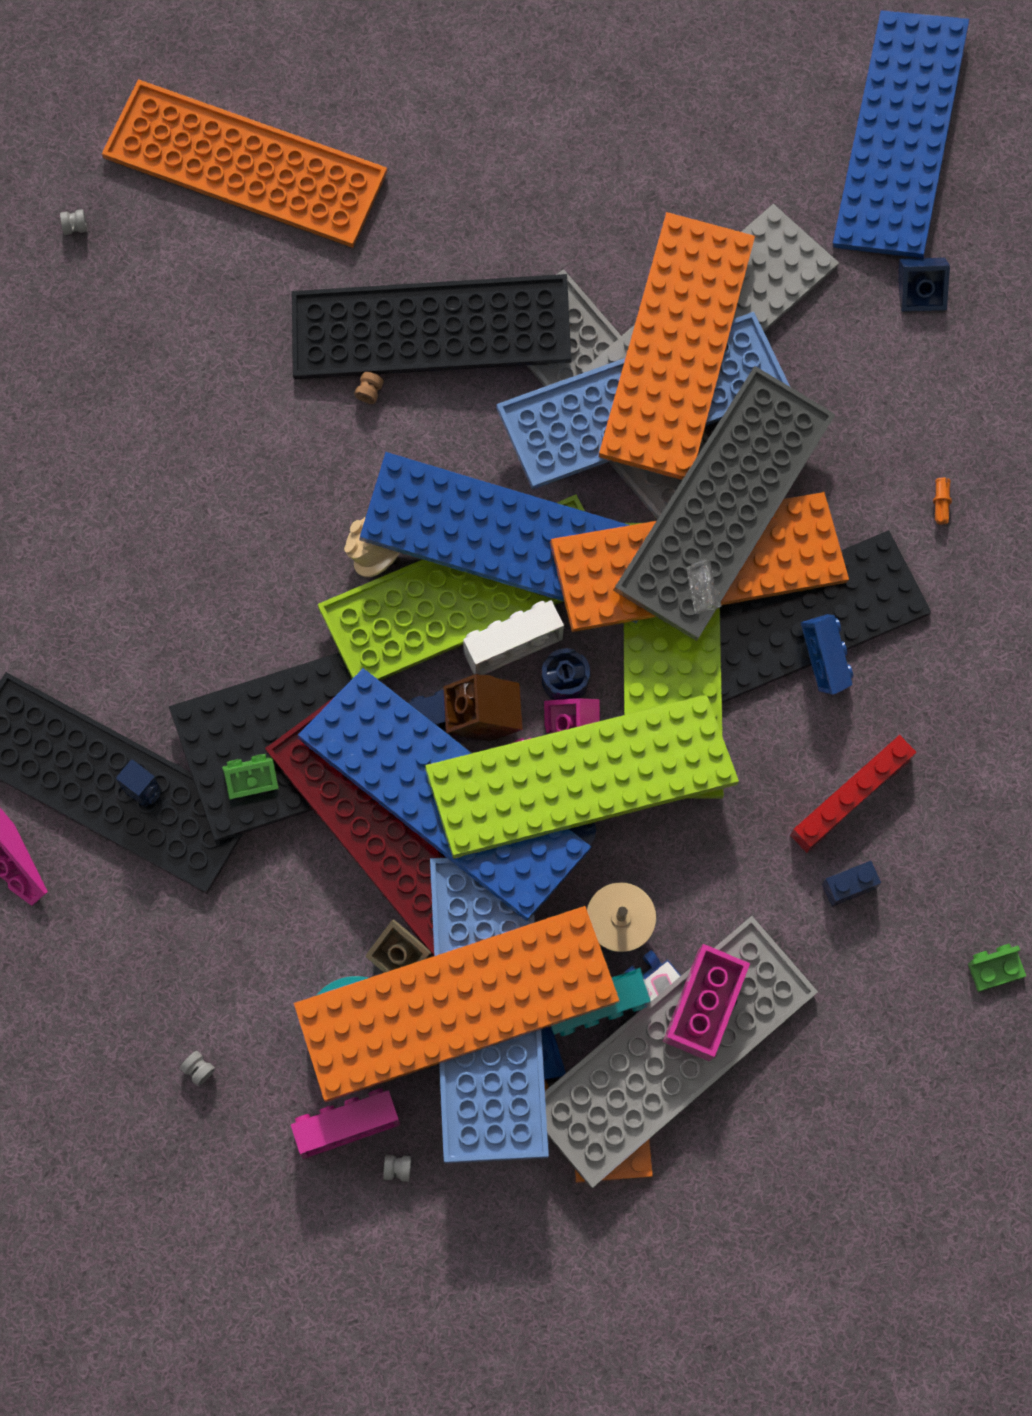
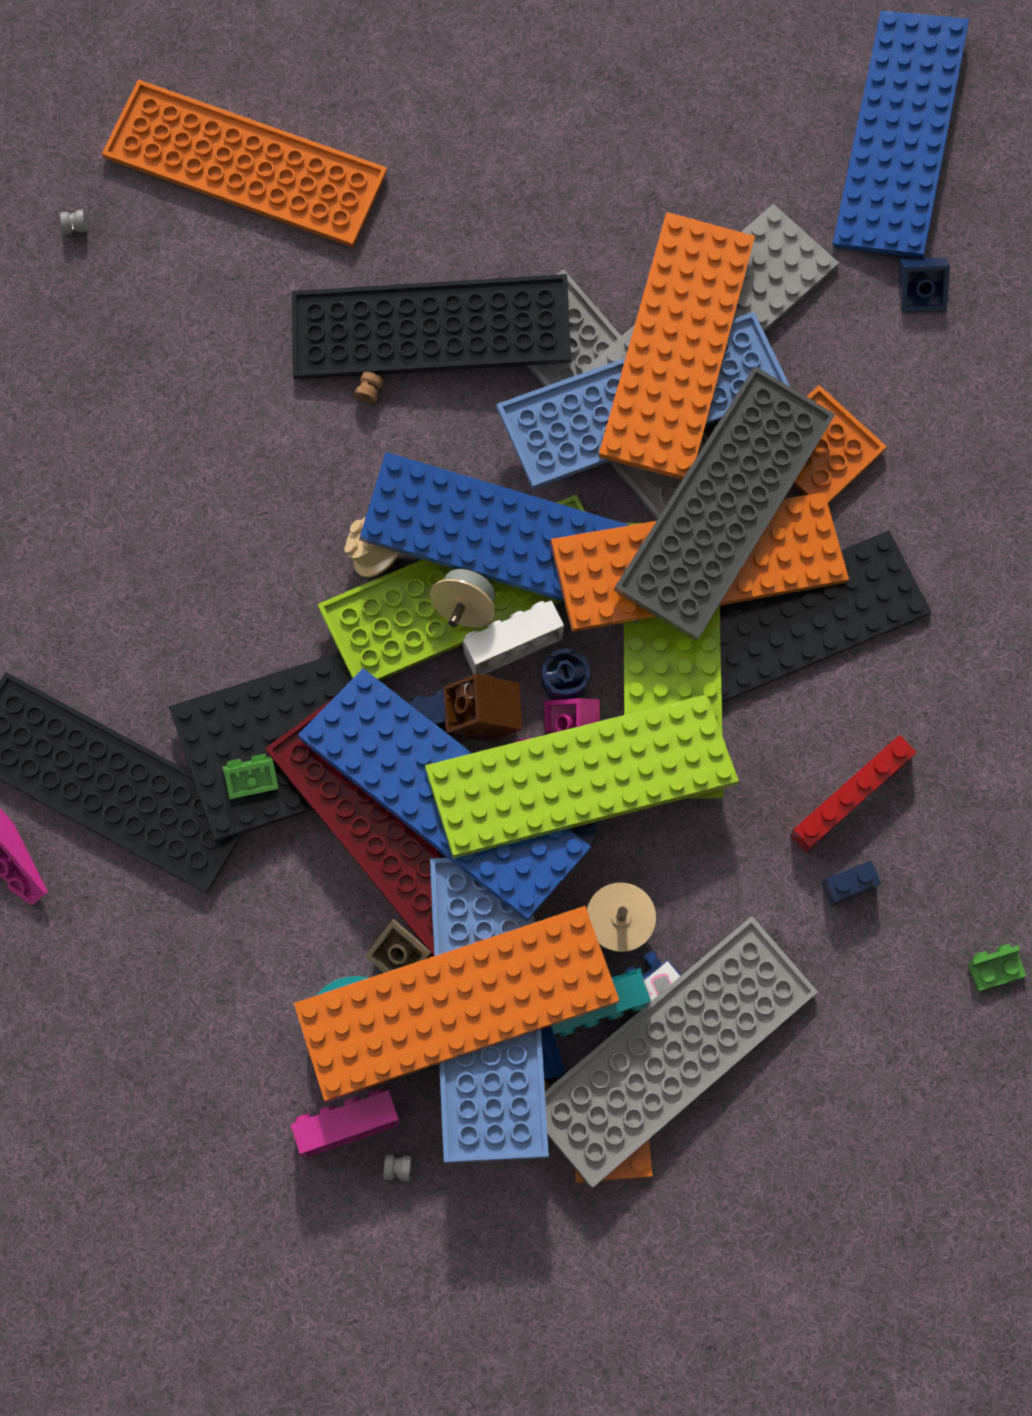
dark blue brick [116,759,161,808] -> none
light grey wheel [180,1051,215,1087] -> none
dark pink brick [663,944,750,1062] -> none
clear plate [687,559,721,614] -> none
blue slope [800,614,853,694] -> none
orange axle [933,477,952,525] -> none
none -> tan piece [430,569,495,628]
none -> orange plate [793,385,887,504]

